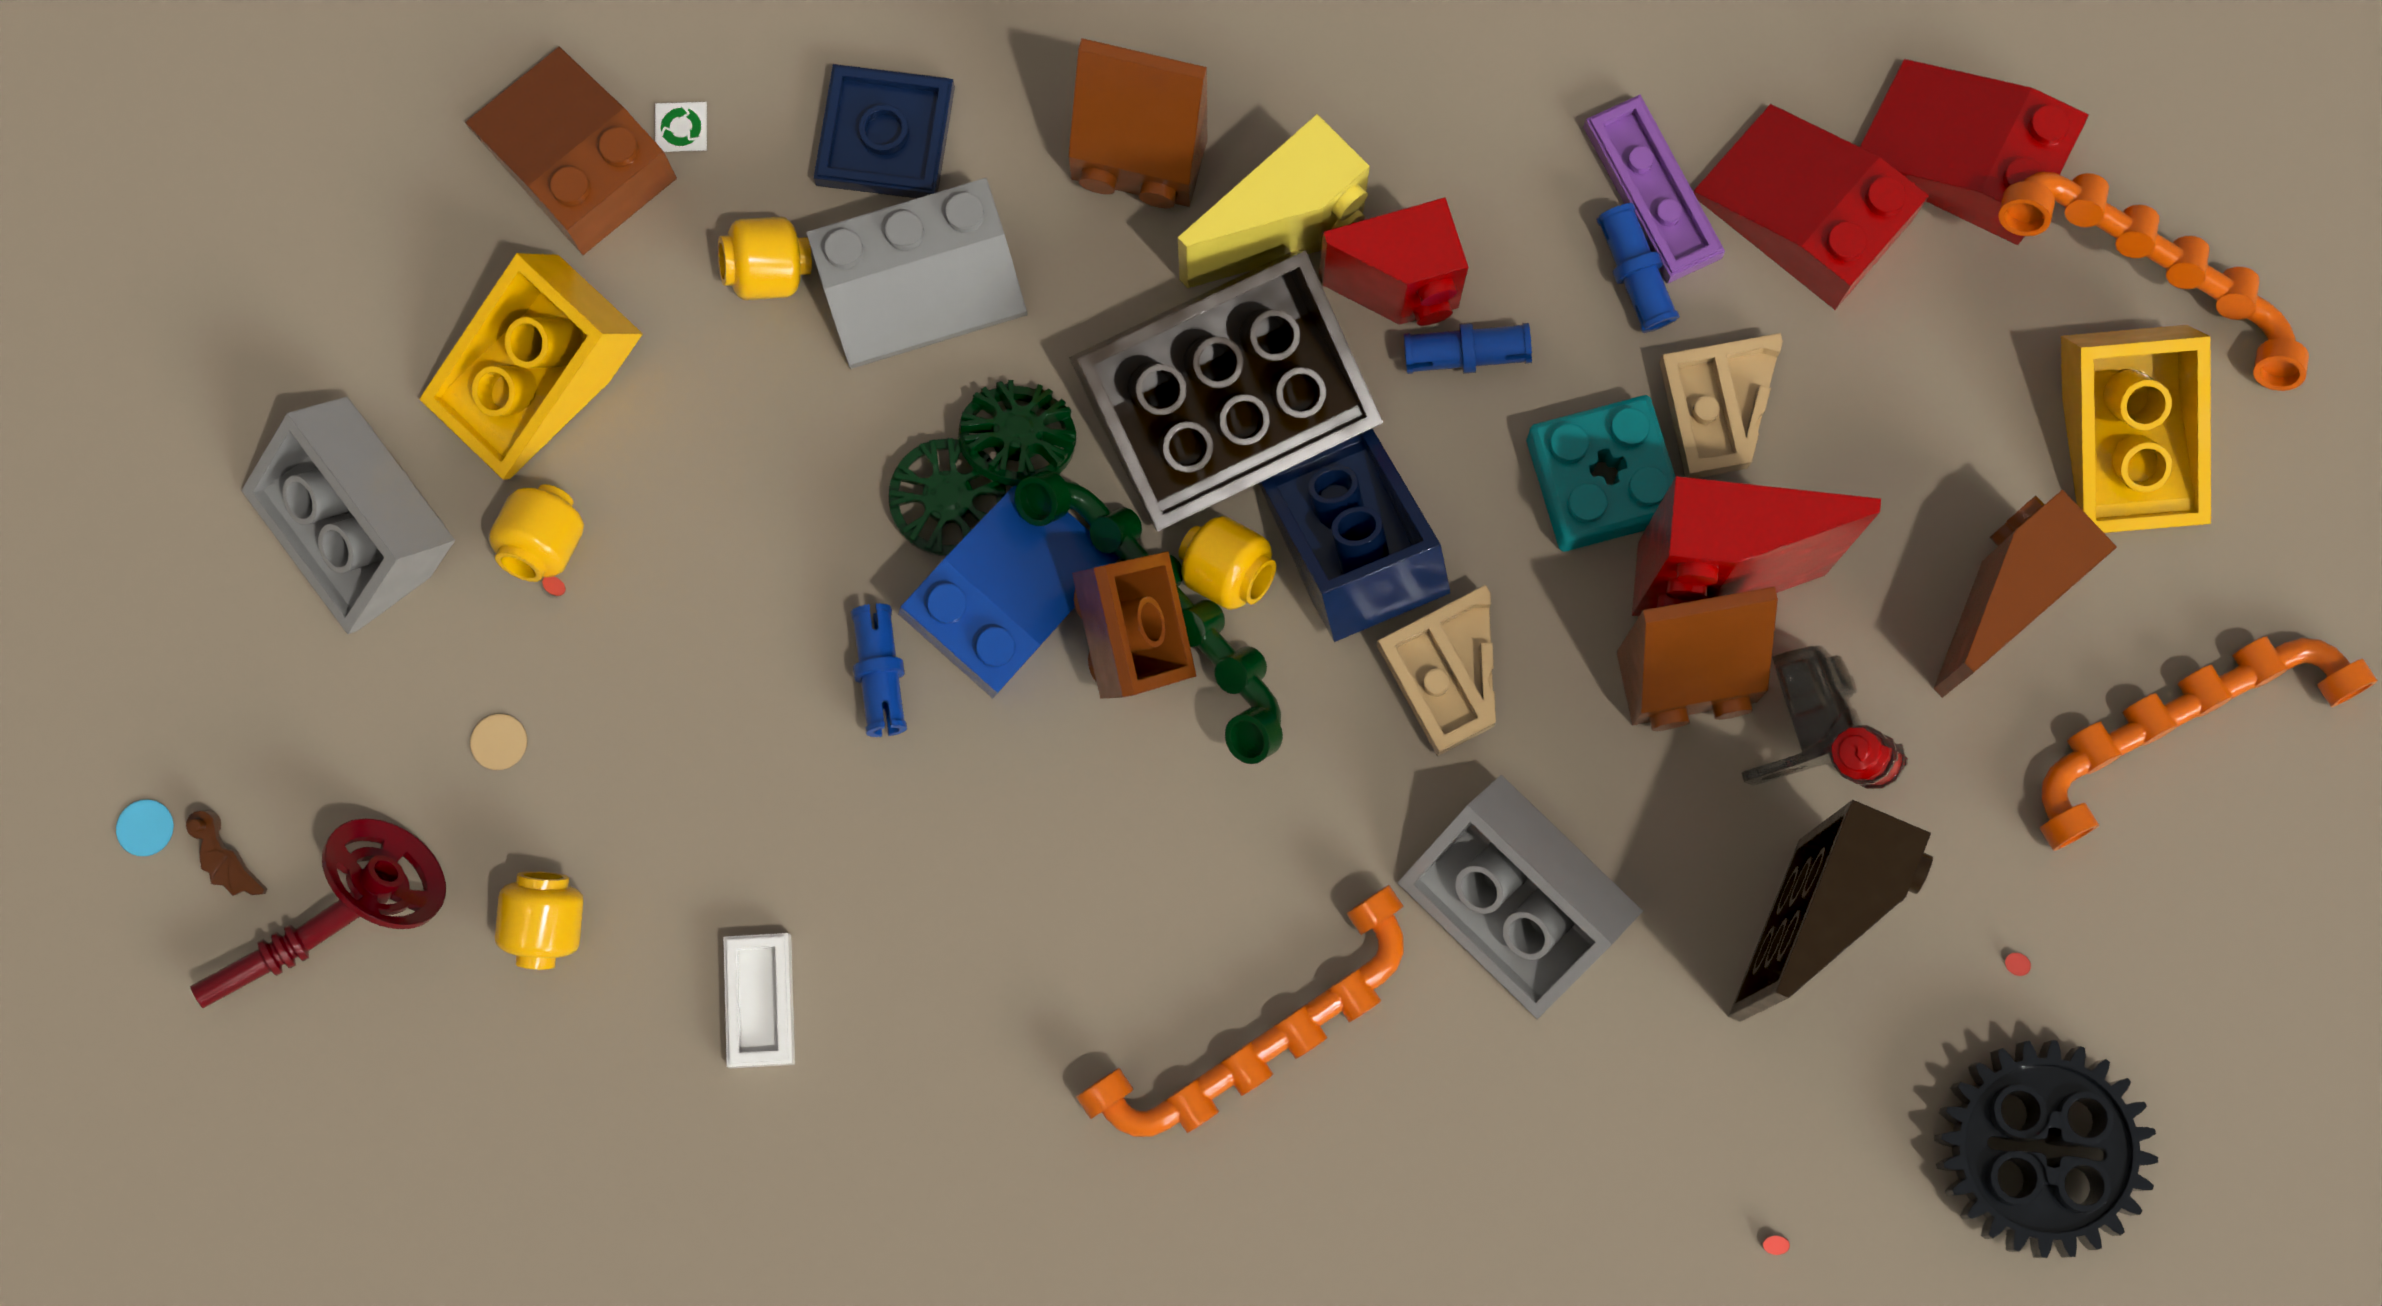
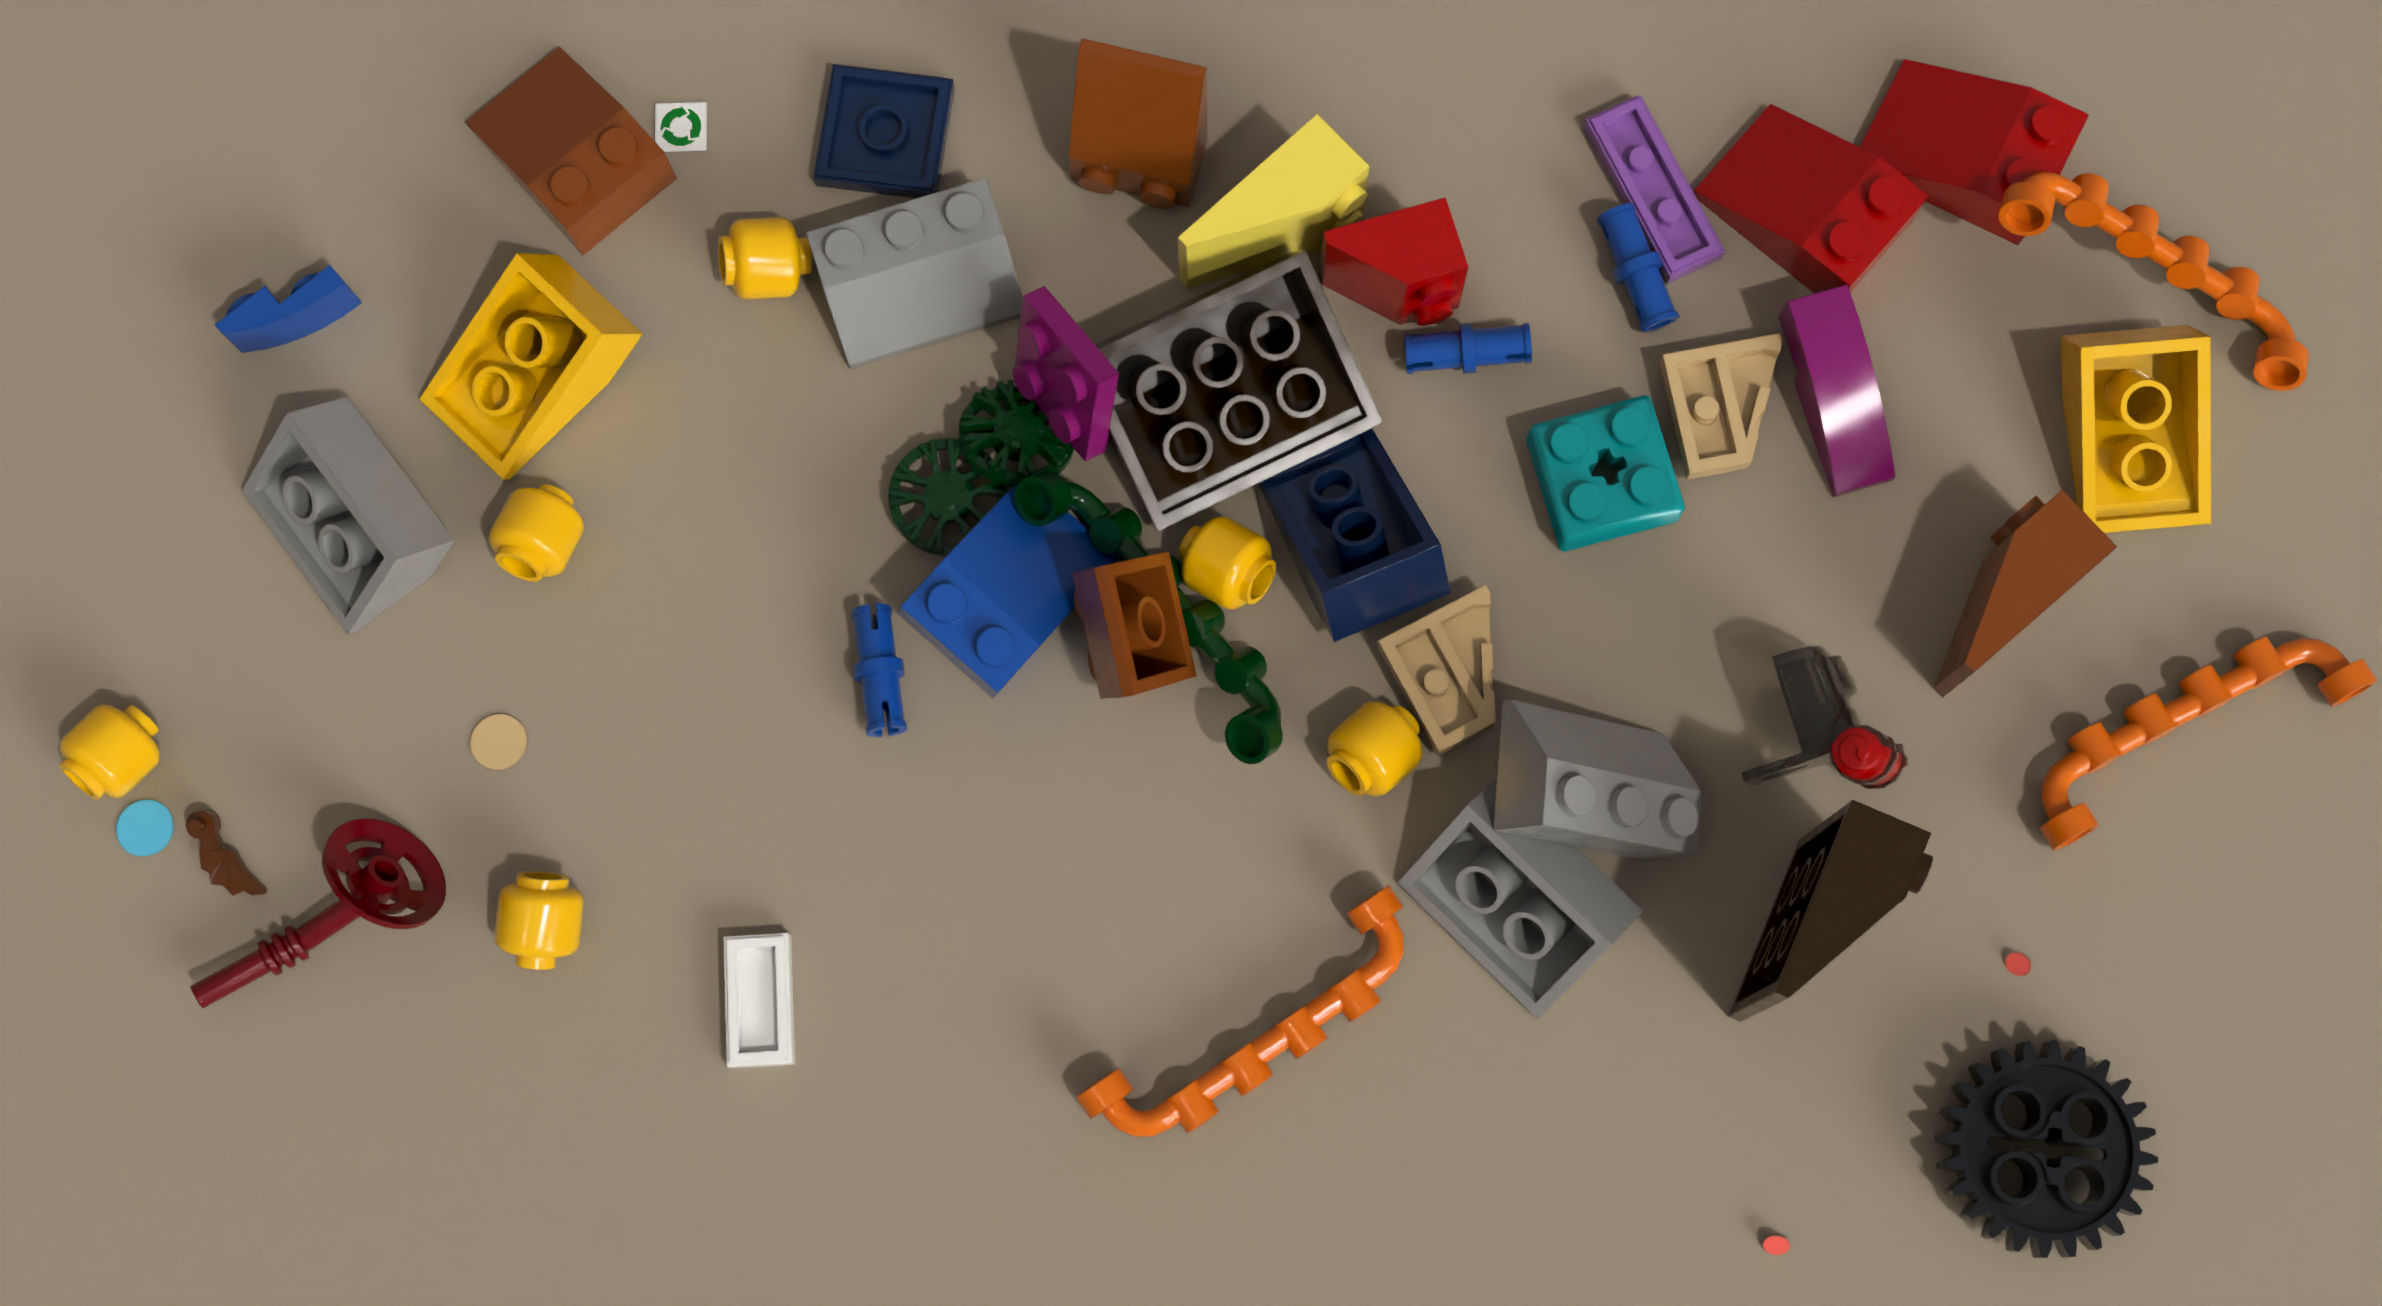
coral piece [541,576,566,598] -> none
dark orange slope [1616,586,1778,731] -> none
red slope [1632,476,1881,616] -> none
none -> yellow head [59,704,160,800]
none -> blue slope [215,265,362,353]
none -> magenta plate [1012,286,1119,462]
none -> yellow head [1327,701,1423,797]
none -> light grey slope [1493,700,1702,861]
none -> magenta slope [1778,284,1896,497]

